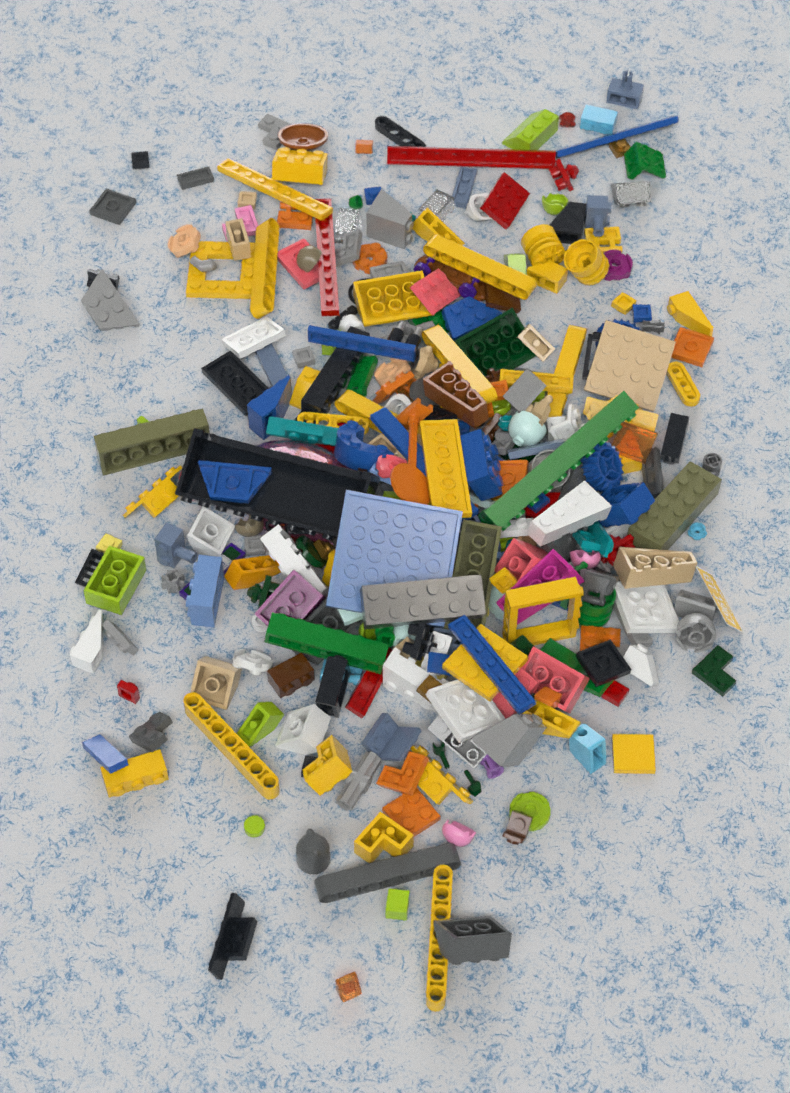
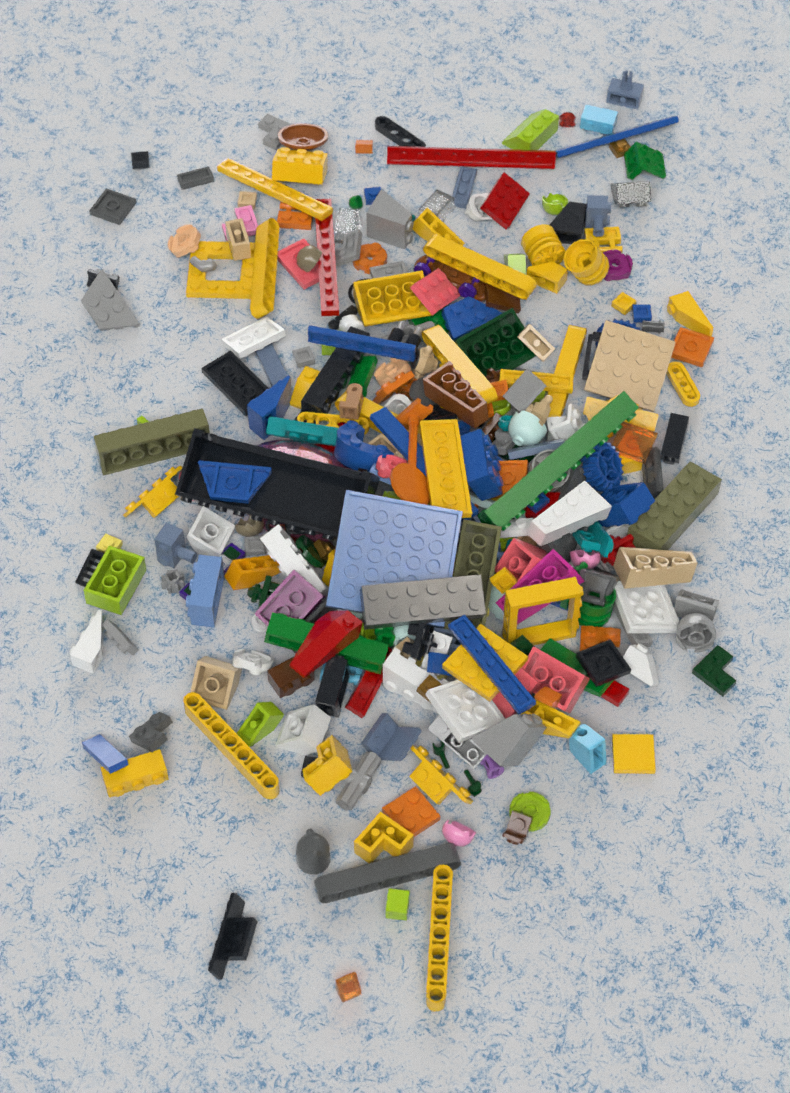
red plate [117,680,140,704] -> none
lime tile [244,815,265,838] -> none
orange plate [376,751,429,796] -> none
dark grey slope [433,916,512,965] -> none
red hips [549,158,579,192] -> none
medium azure plate [688,522,707,540] -> none
yellow sticker [695,565,744,633] -> none
flat silver wheel [702,453,722,477] -> none
none -> red wedge [289,610,363,678]
none -> medium nougat leg [339,383,364,420]

